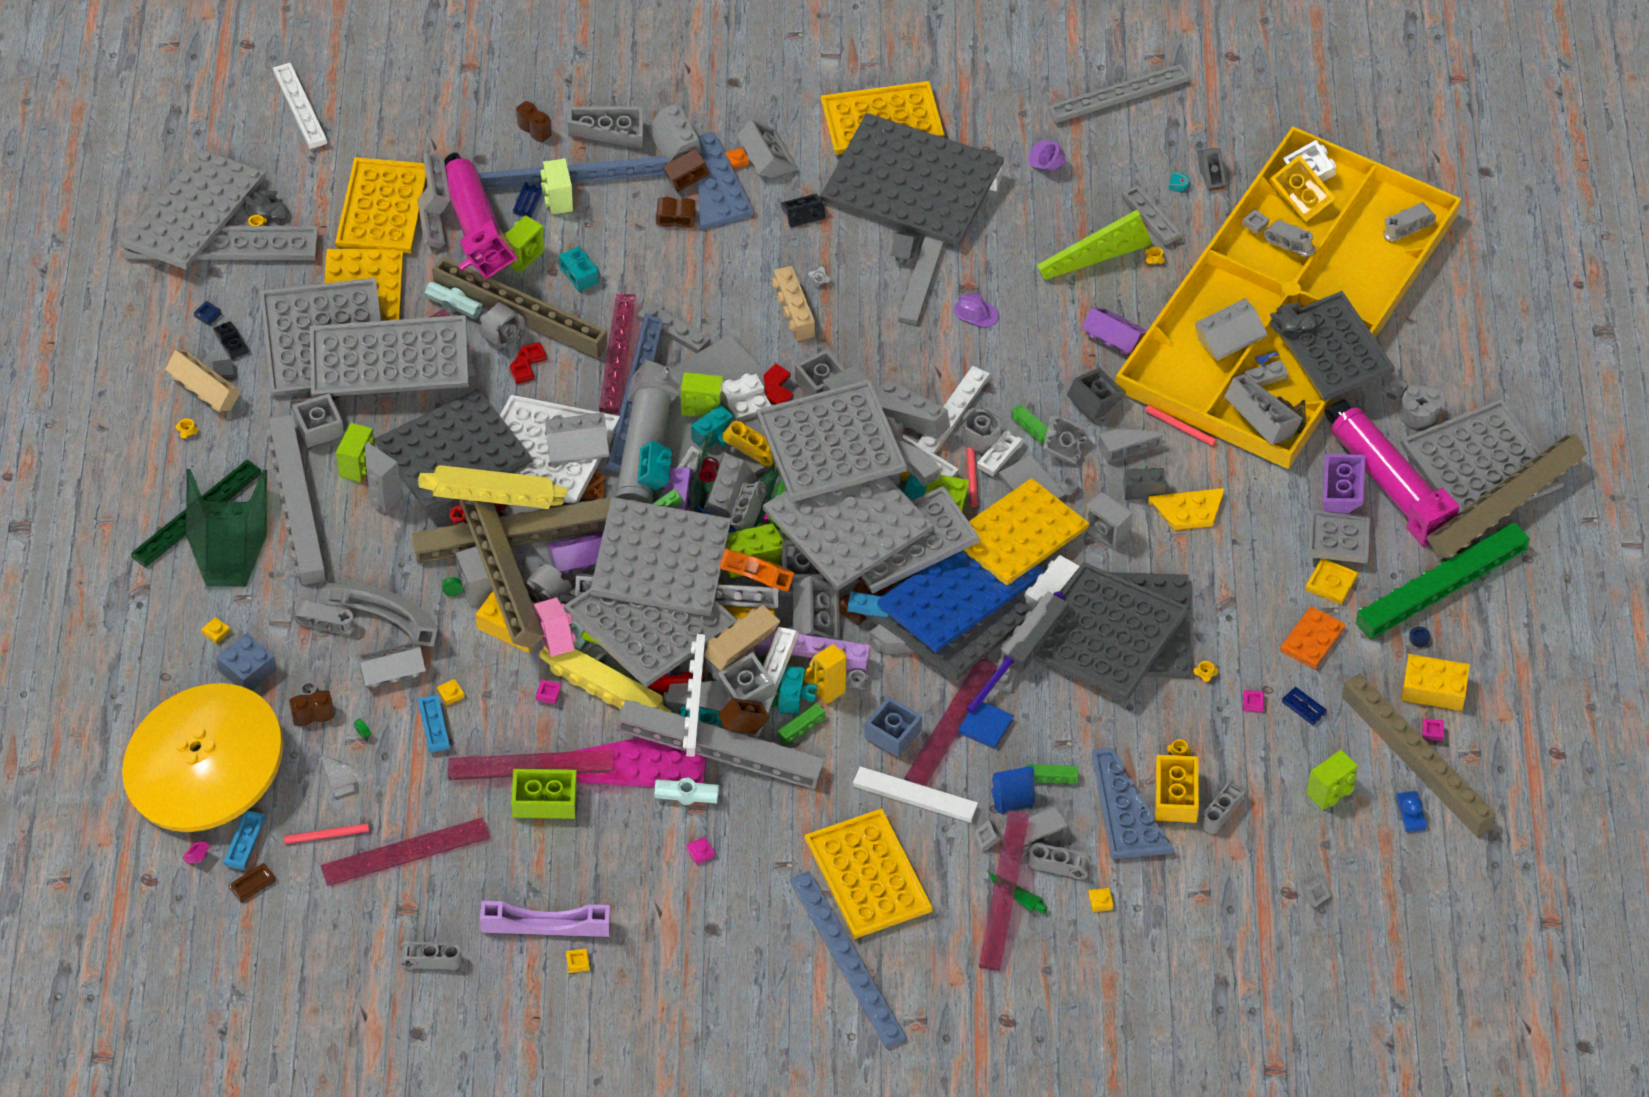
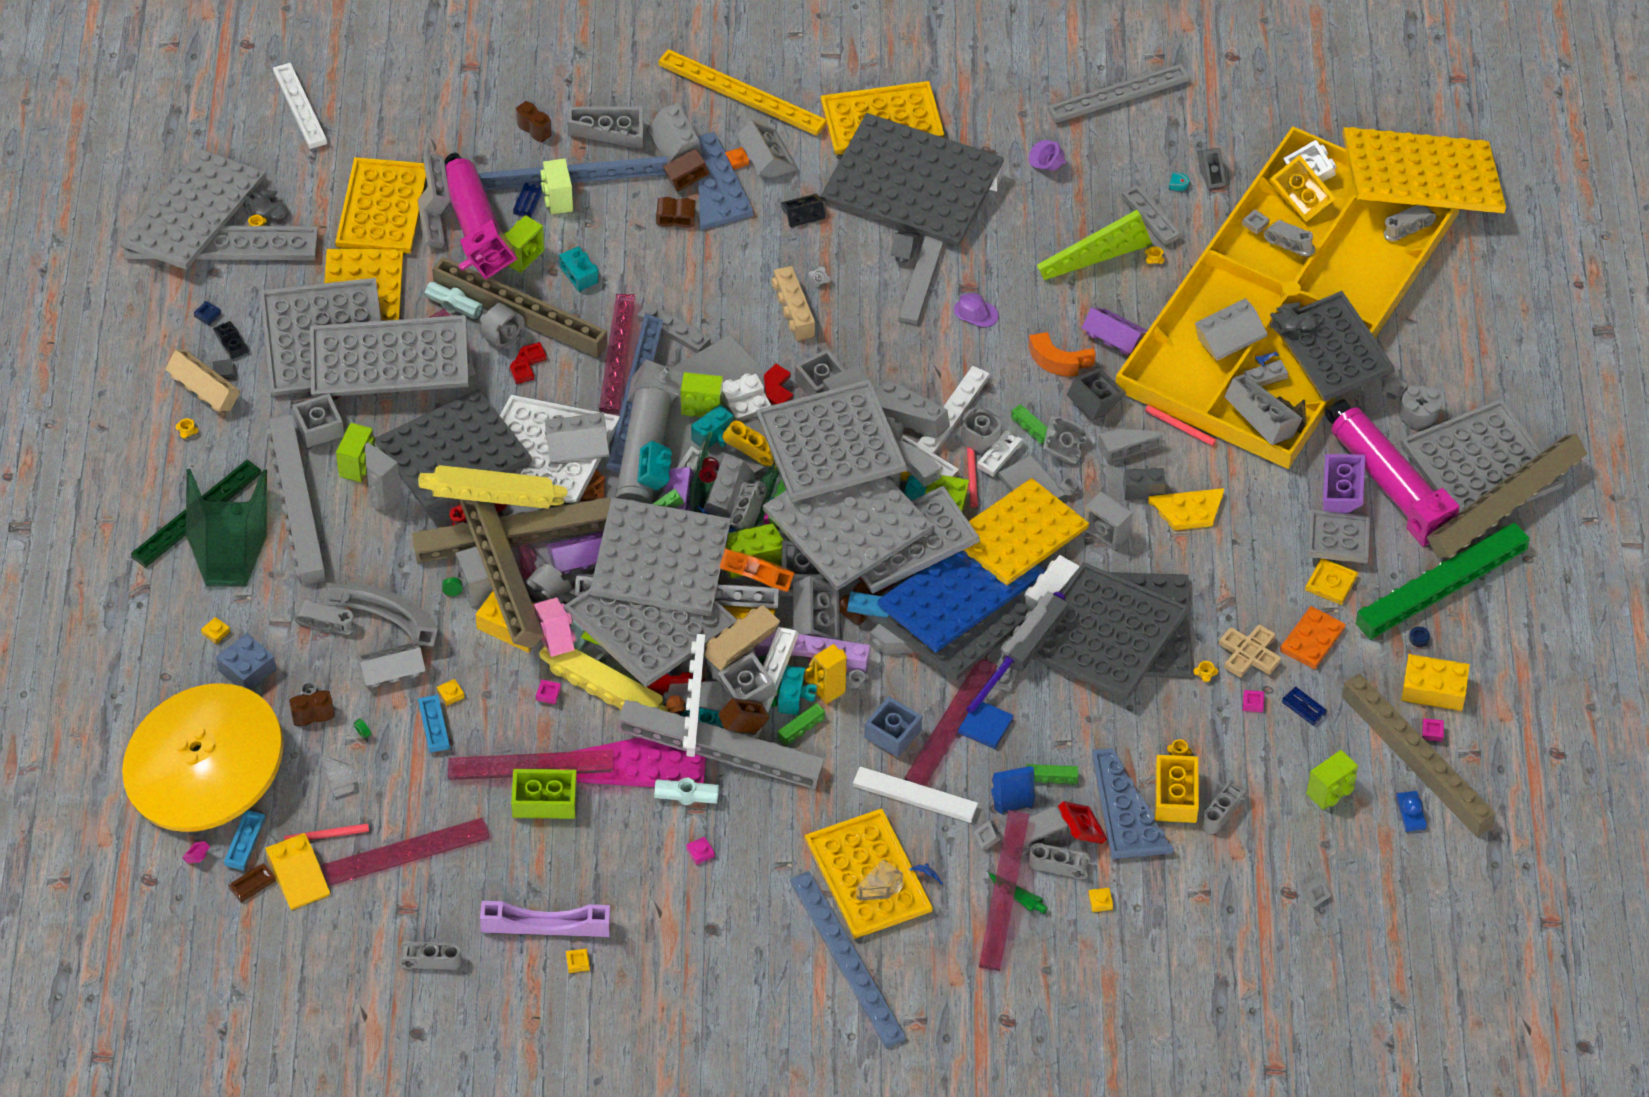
none -> yellow slope [265,833,330,910]
none -> clear pink plate [519,544,537,580]
none -> yellow plate [658,49,827,136]
none -> dark orange plate [666,695,686,714]
none -> clear slope [856,859,904,901]
none -> blue piece [909,863,943,885]
none -> orange arch [1028,332,1096,376]
none -> red plate [1058,801,1107,844]
none -> tan plate [1219,624,1281,678]
none -> yellow plate [1342,127,1506,213]

